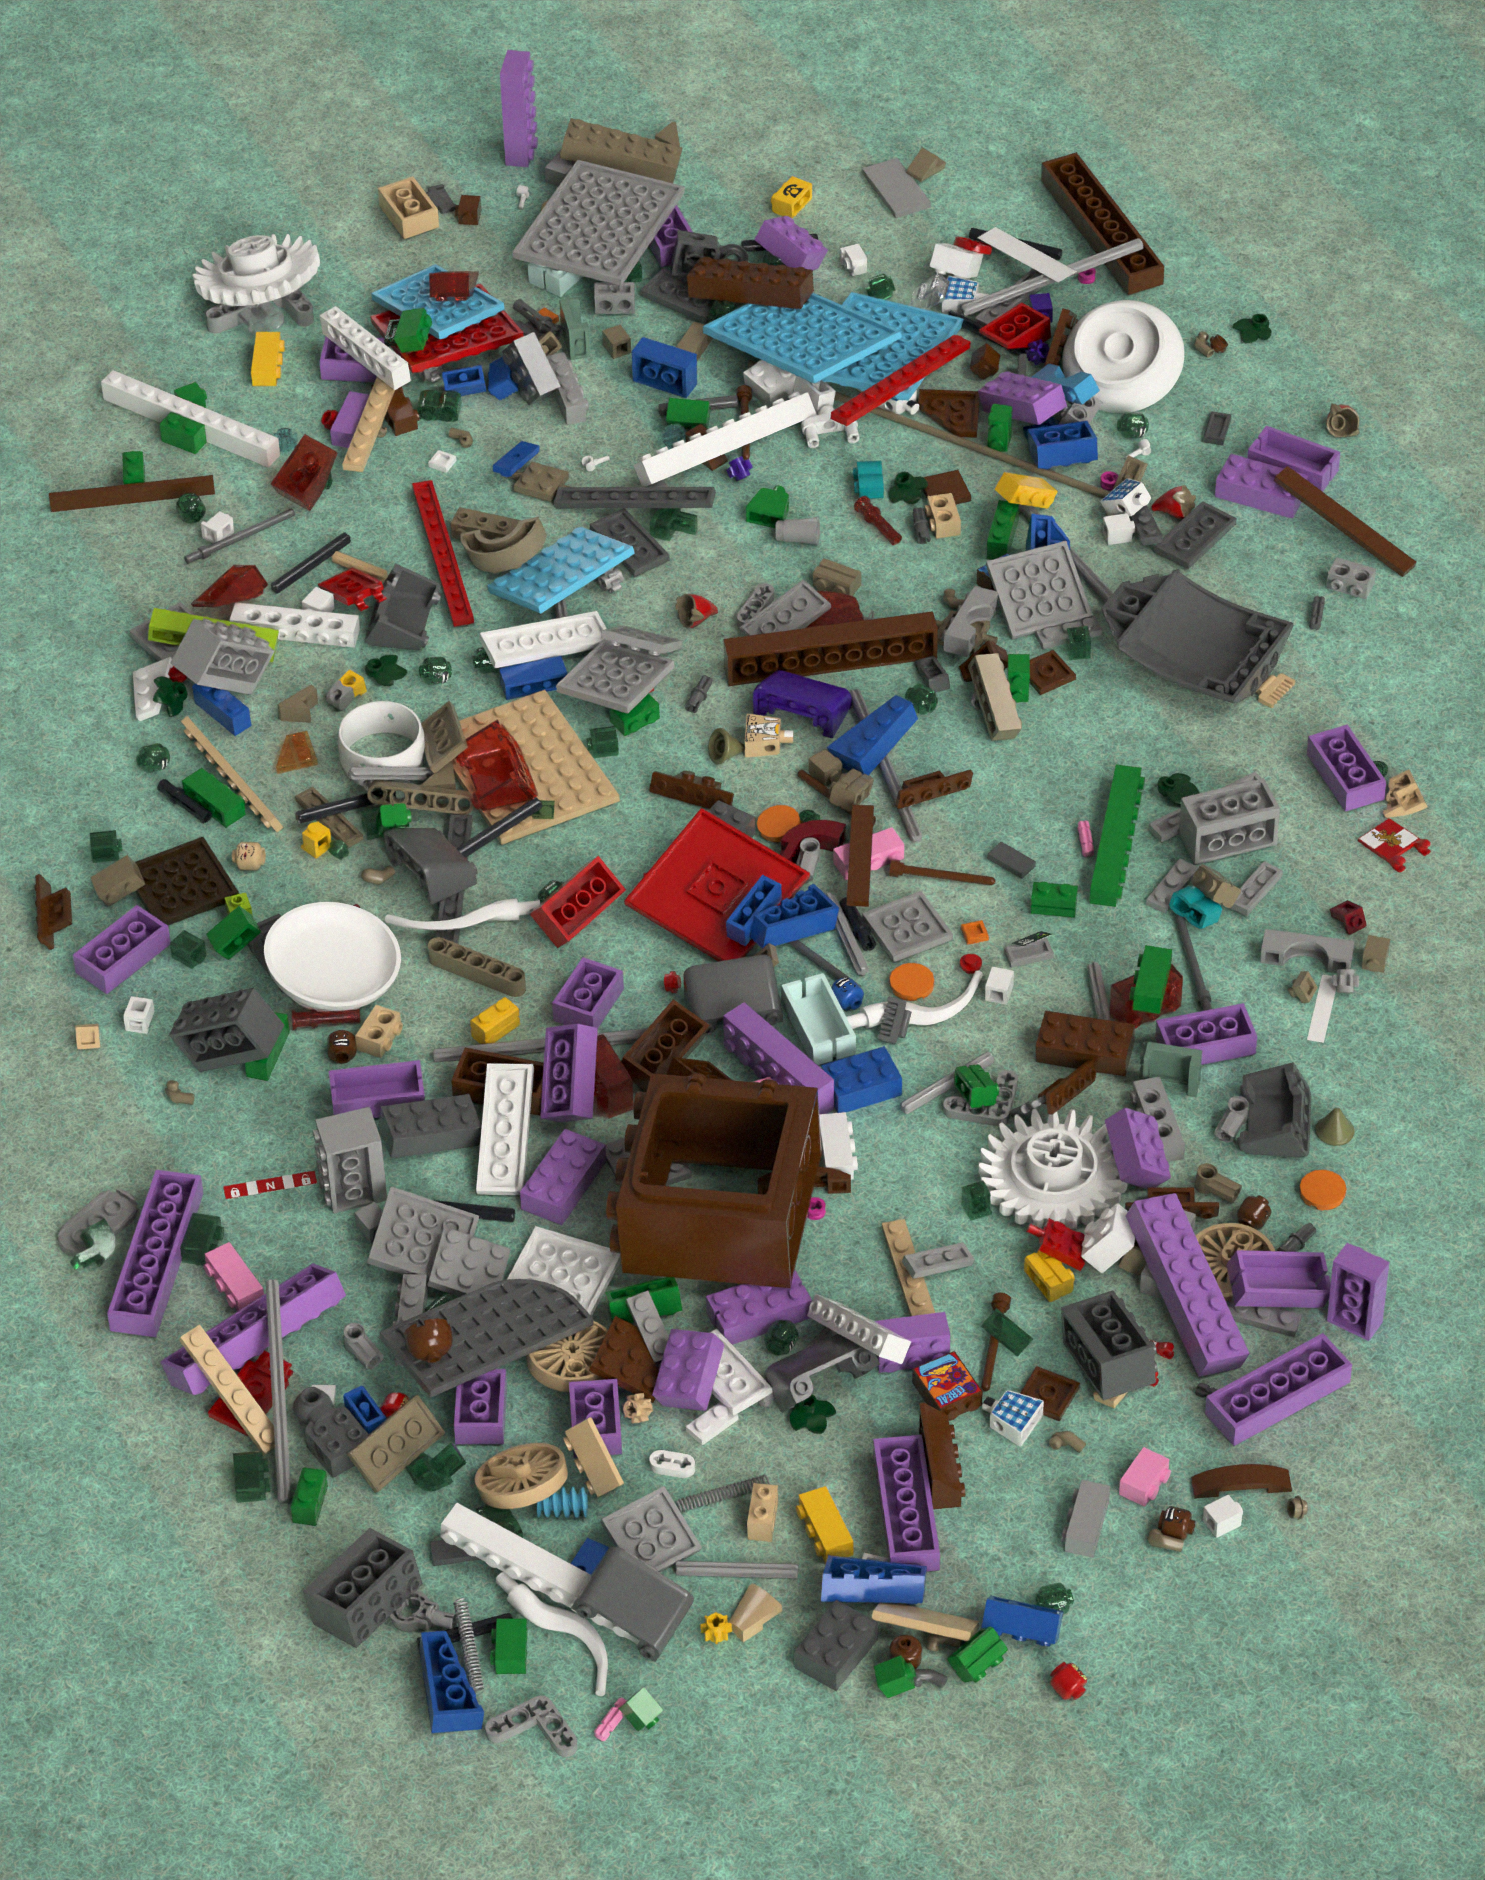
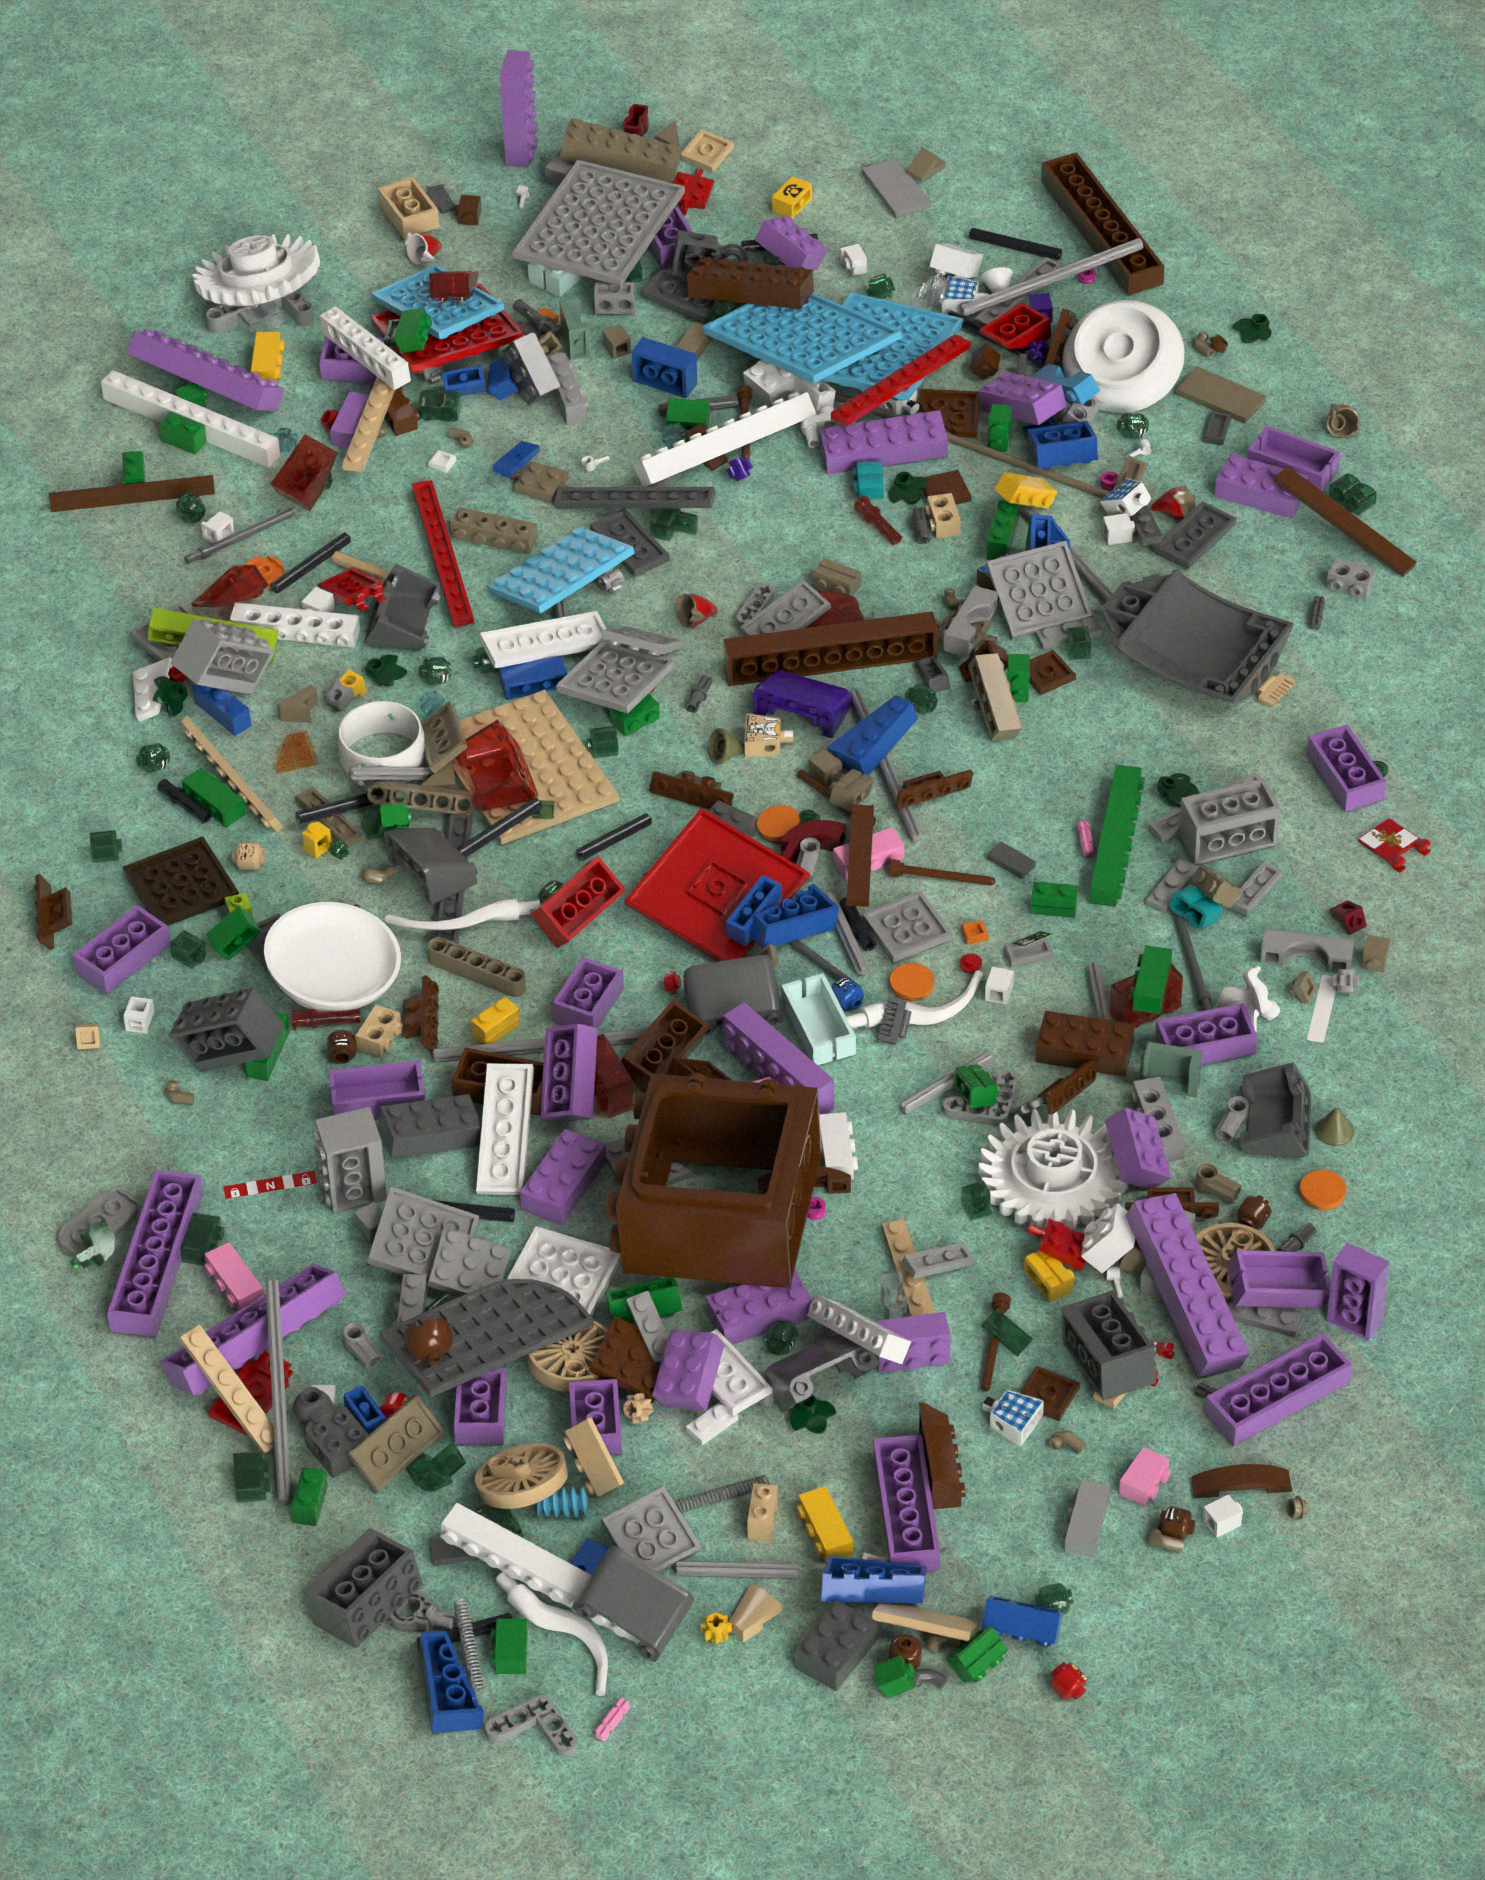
dark tan brick [90,855,145,906] -> none
dark tan brick [460,517,547,574] -> none
brick [618,1687,663,1731] -> none
white beam [650,1450,695,1478] -> none
green torso [746,485,789,528] -> none
light grey plant [775,516,820,545] -> none
blue brick [821,1046,902,1113] -> none
brick [912,1351,983,1421] -> none
red tile [953,236,993,255] -> none
white sticker [978,227,1077,283] -> none
tan slope [1383,769,1428,818] -> none
none -> medium lavender brick [127,329,285,411]
none -> orange tile [243,556,285,589]
none -> reddish brown bracket [402,975,439,1055]
none -> white hat [405,232,442,265]
none -> clear light blue gear [419,691,445,716]
none -> black axle [576,813,652,860]
none -> dark red brick [623,104,649,137]
none -> red plate [673,168,715,215]
none -> tan plate [681,129,734,172]
none -> medium lavender brick [820,410,948,474]
none -> clear brick [880,1270,907,1320]
none -> white hat [981,267,1013,293]
none -> white hand [1107,1267,1123,1298]
none -> dark tan tile [1176,367,1266,423]
none -> white animal [1217,966,1280,1032]
none -> clear green brick [1329,473,1377,515]

